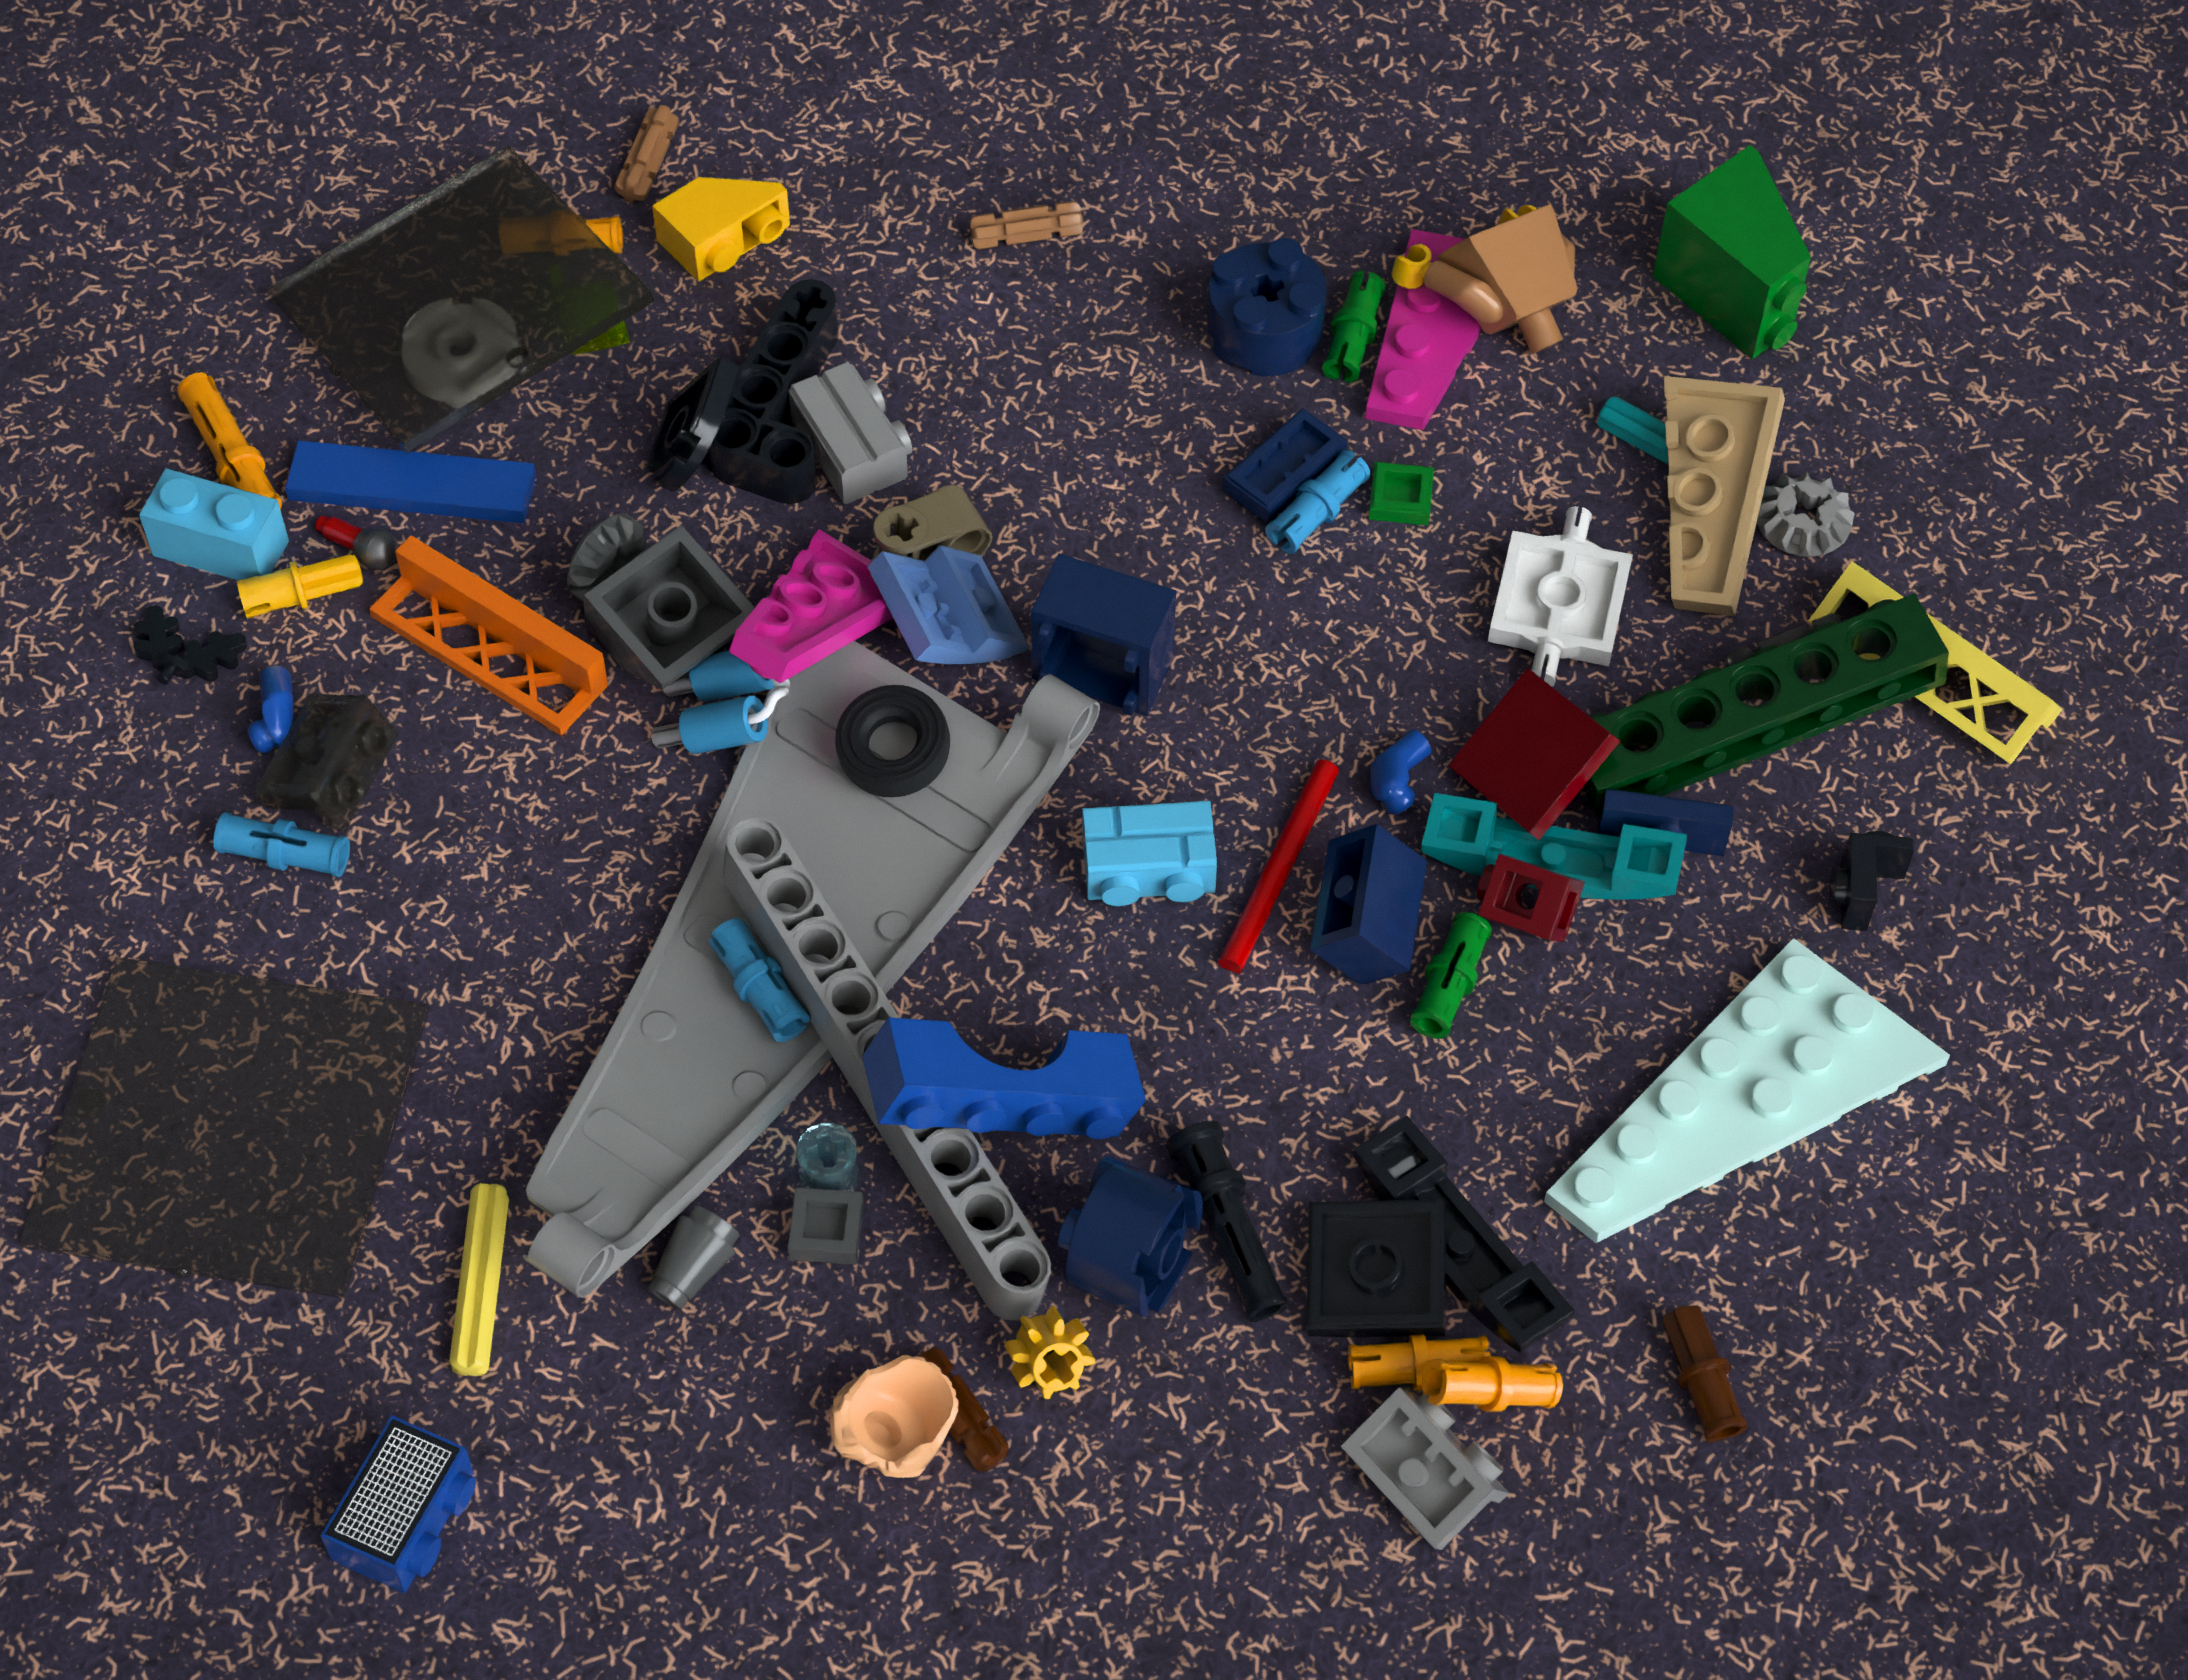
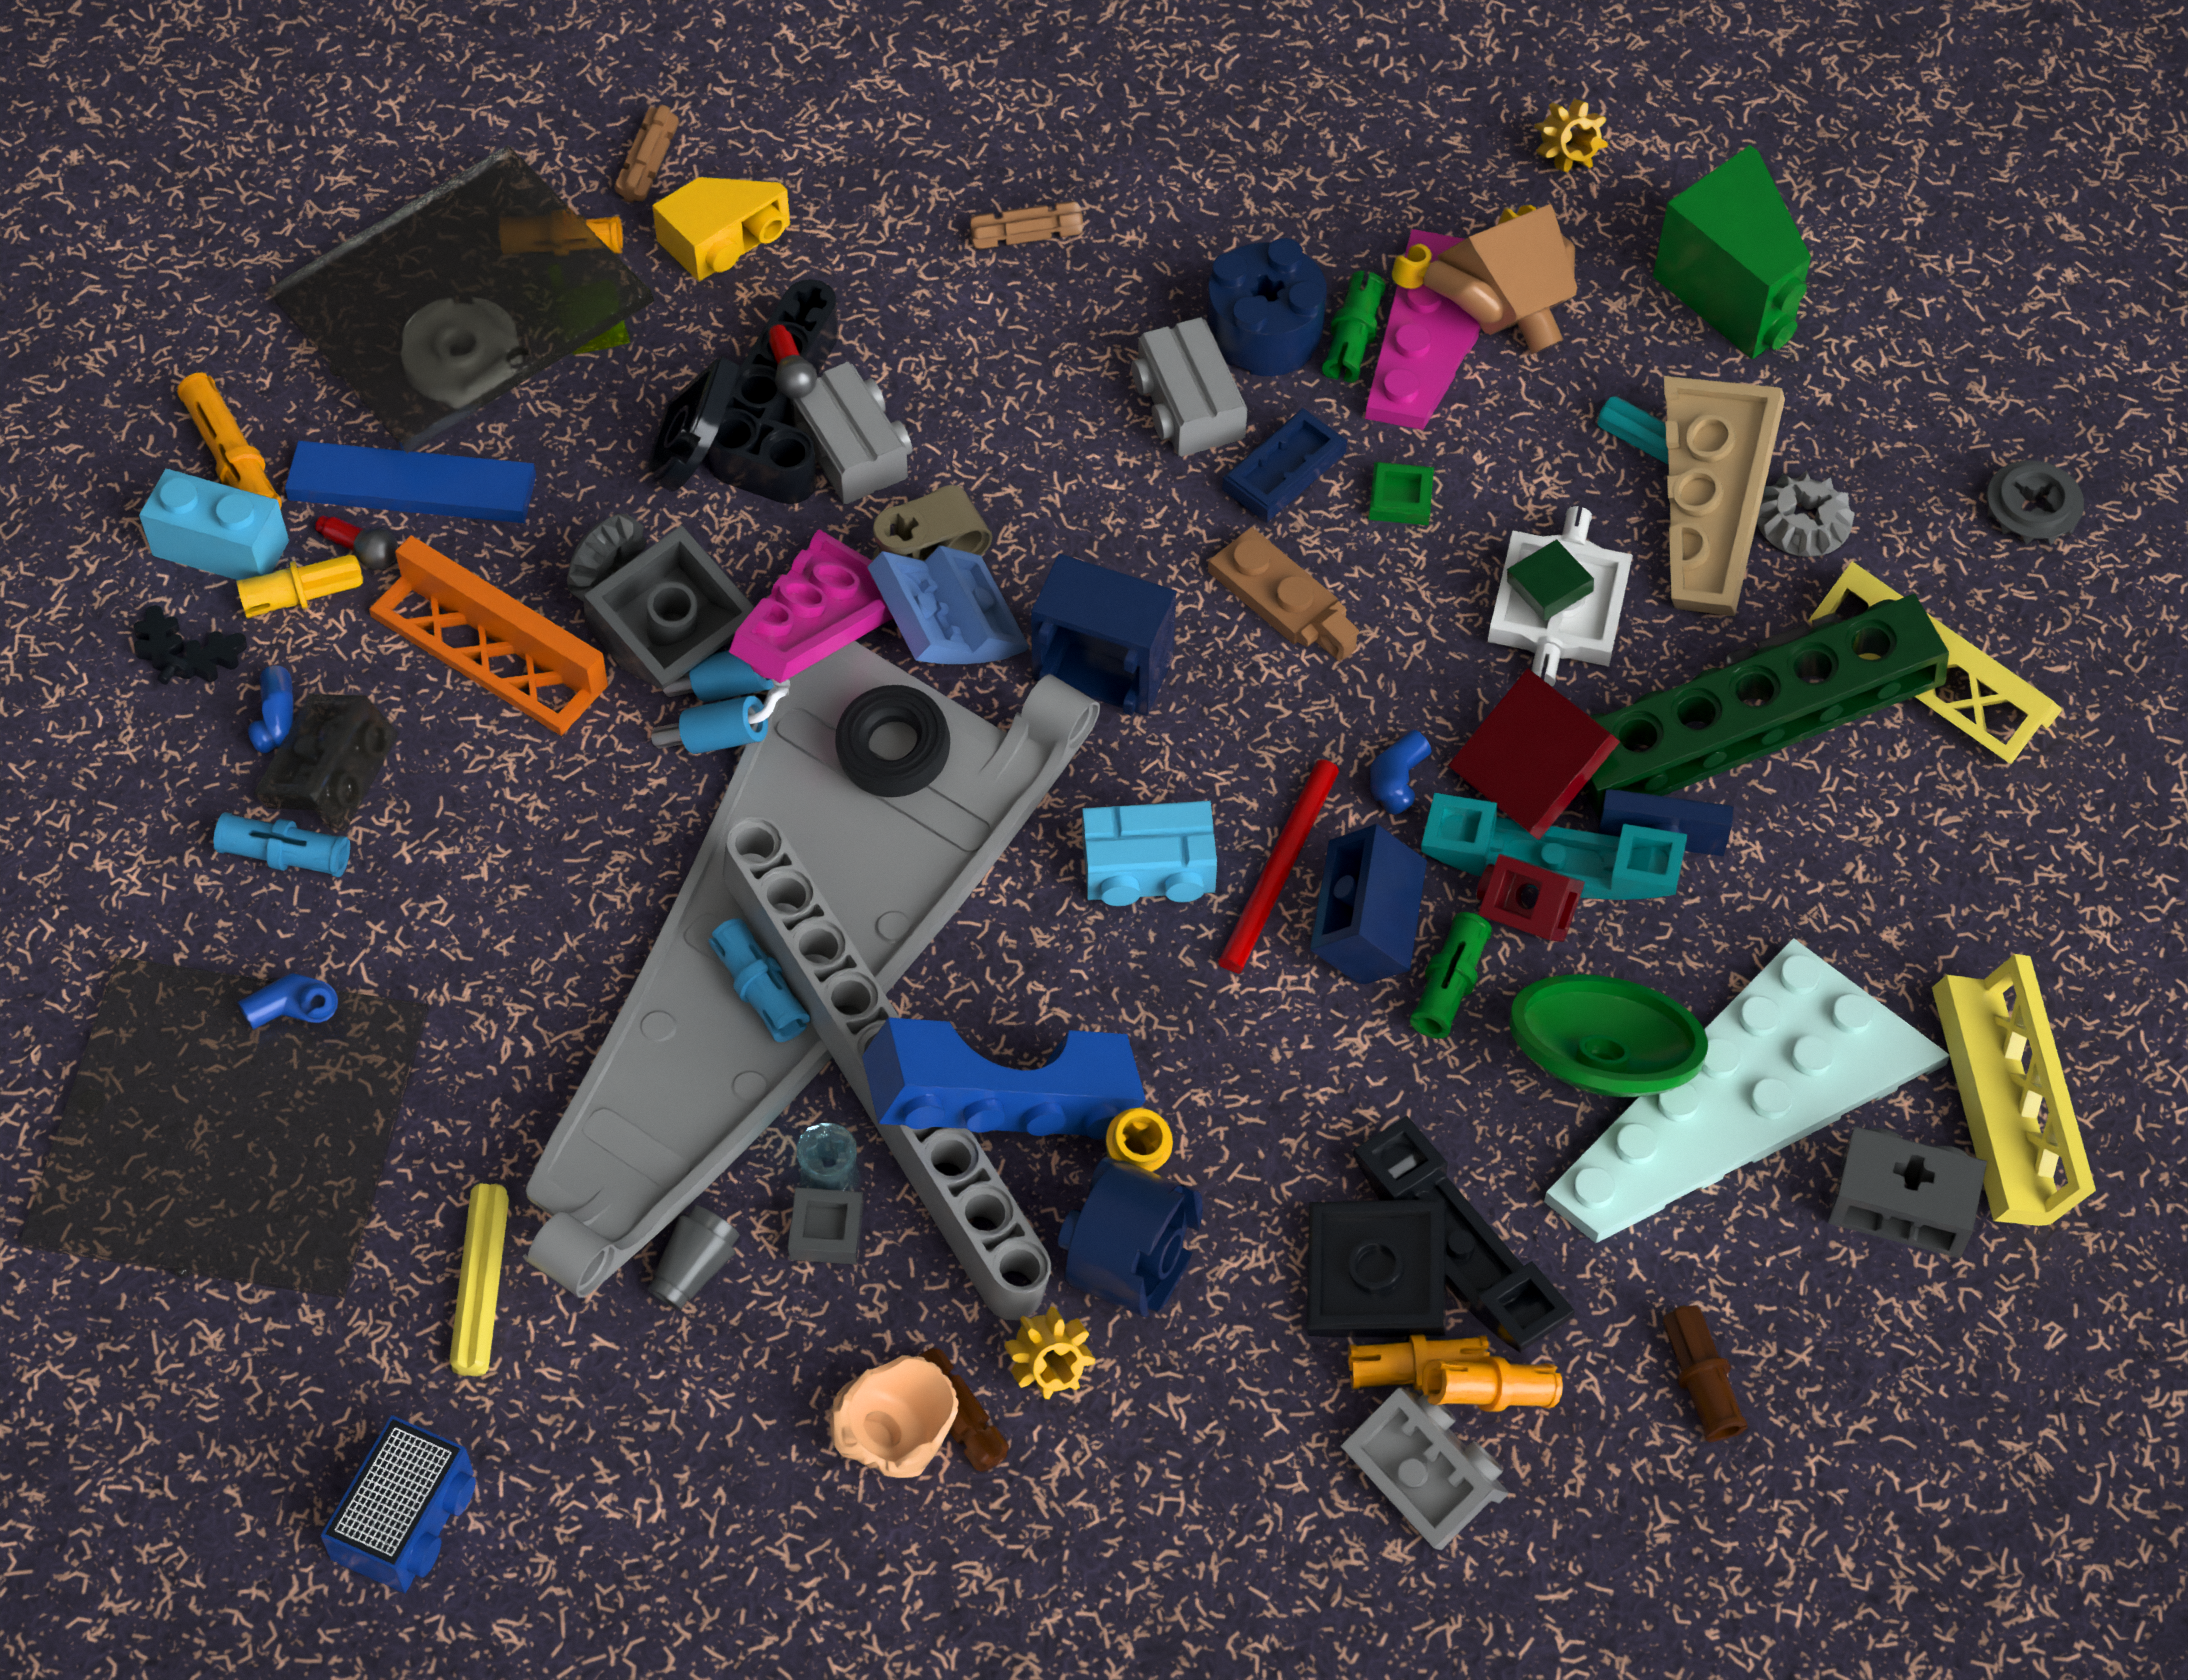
black pin [1166,1121,1289,1322] -> none
dark azure pin [1265,450,1370,555] -> none
black bracket [1829,831,1914,931] -> none
none -> blue arm [237,973,338,1030]
none -> flat silver piece [769,325,817,399]
none -> yellow cone [1106,1108,1173,1172]
none -> light grey brick [1131,317,1247,457]
none -> medium nougat hinge [1208,527,1359,662]
none -> dark green tile [1507,539,1594,621]
none -> green dish [1509,974,1708,1097]
none -> yellow gear [1534,98,1608,172]
none -> dark grey brick [1828,1126,1987,1259]
none -> light yellow fence [1932,954,2096,1226]
none -> dark grey gear [1985,460,2084,545]

